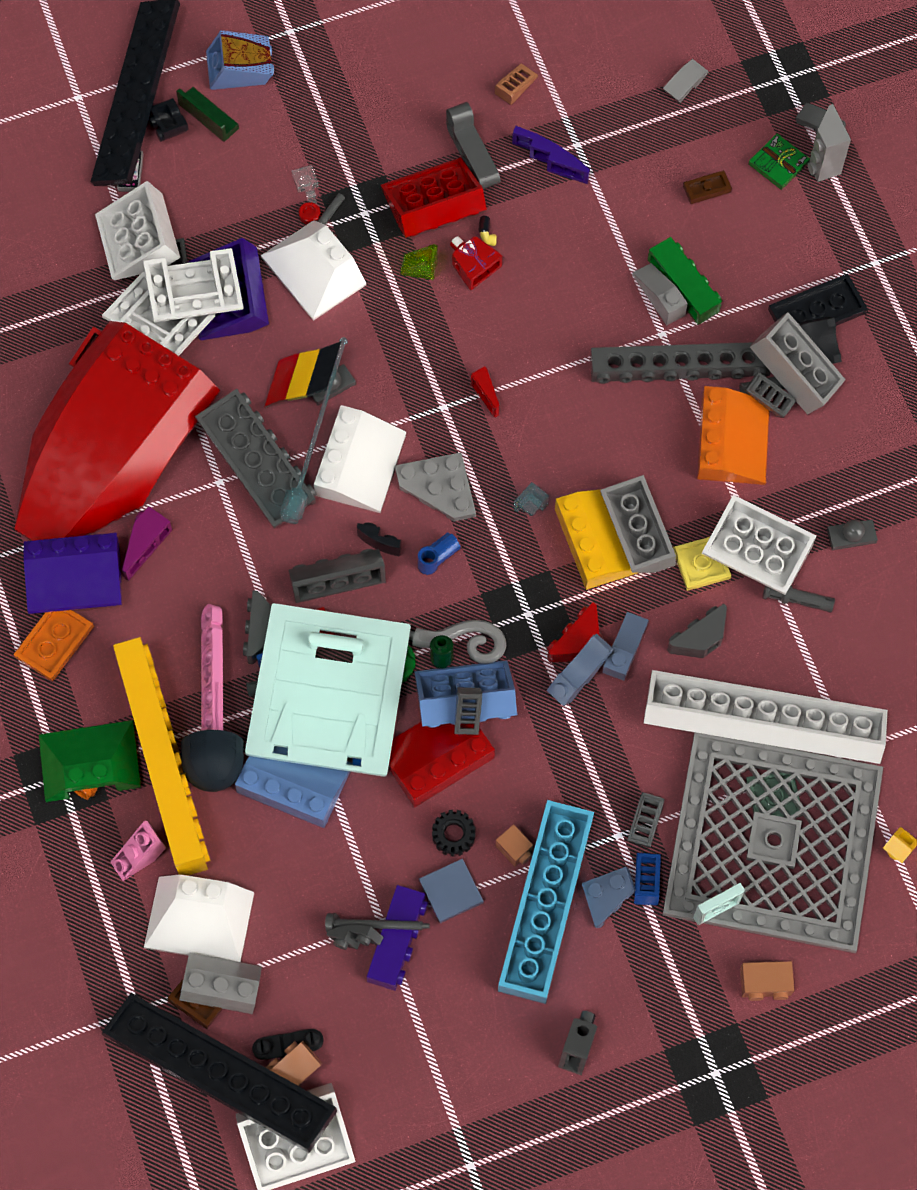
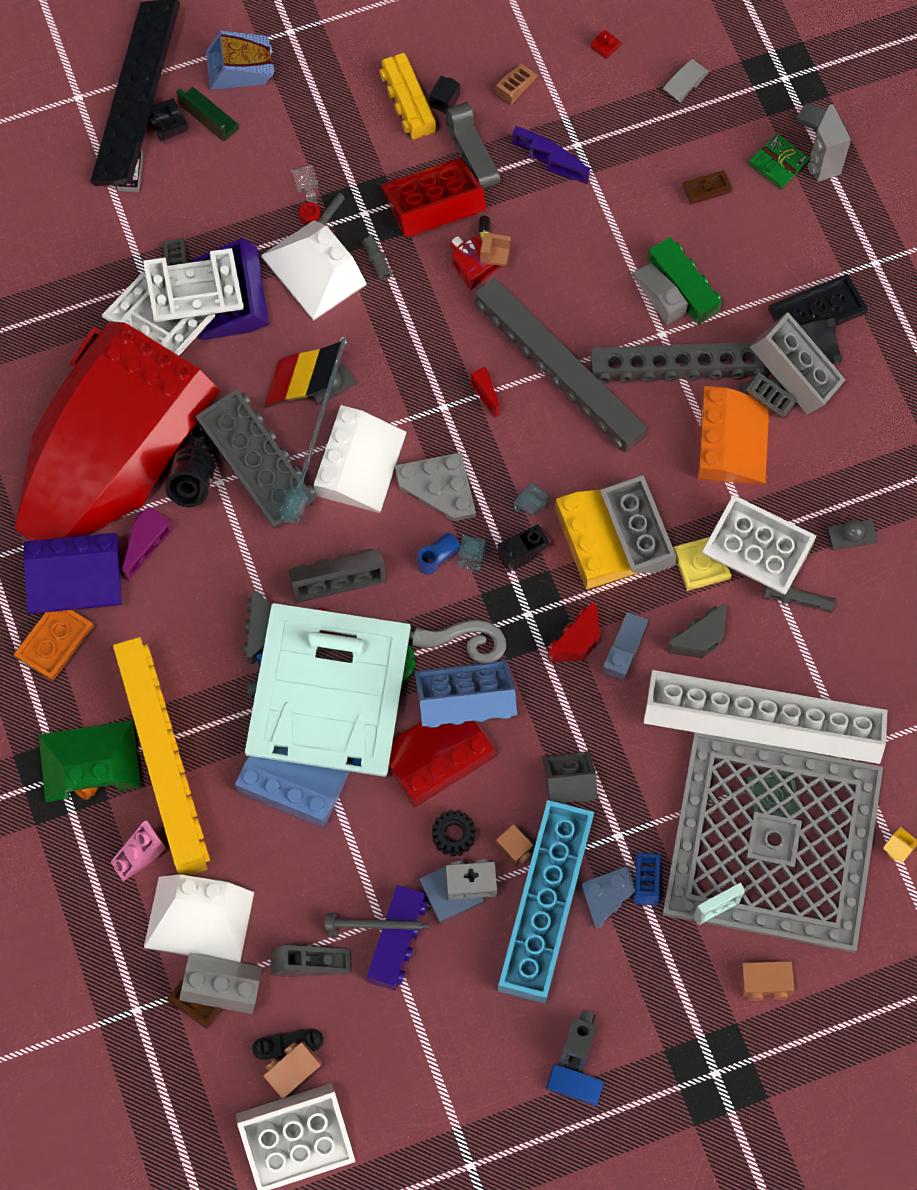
white slope [95,181,180,281] -> none
black plate [102,993,337,1153] -> none
piece [181,604,244,792] -> none
dark grey slope [326,925,383,950] -> none
black slope [357,522,401,557] -> none
clear neon green slope [400,244,438,280] -> none
dark green brick [430,635,454,669] -> none
dark grey slope [454,687,482,735] -> none
sand blue slope [546,634,614,706] -> none
dark grey slope [627,792,665,848] -> none
none -> black cylinder [165,426,216,507]
none -> dark grey slope [270,945,351,977]
none -> dark grey pin [361,236,392,281]
none -> yellow brick [379,53,436,140]
none -> black brick [429,75,460,114]
none -> light grey brick [445,859,497,900]
none -> clear light blue brick [458,535,486,571]
none -> dark grey brick [474,277,647,453]
none -> nougat panel [480,232,511,266]
none -> black slope [497,524,550,573]
none -> dark grey slope [542,751,598,804]
none -> blue slope [545,1065,604,1106]
none -> red tile [590,30,621,59]

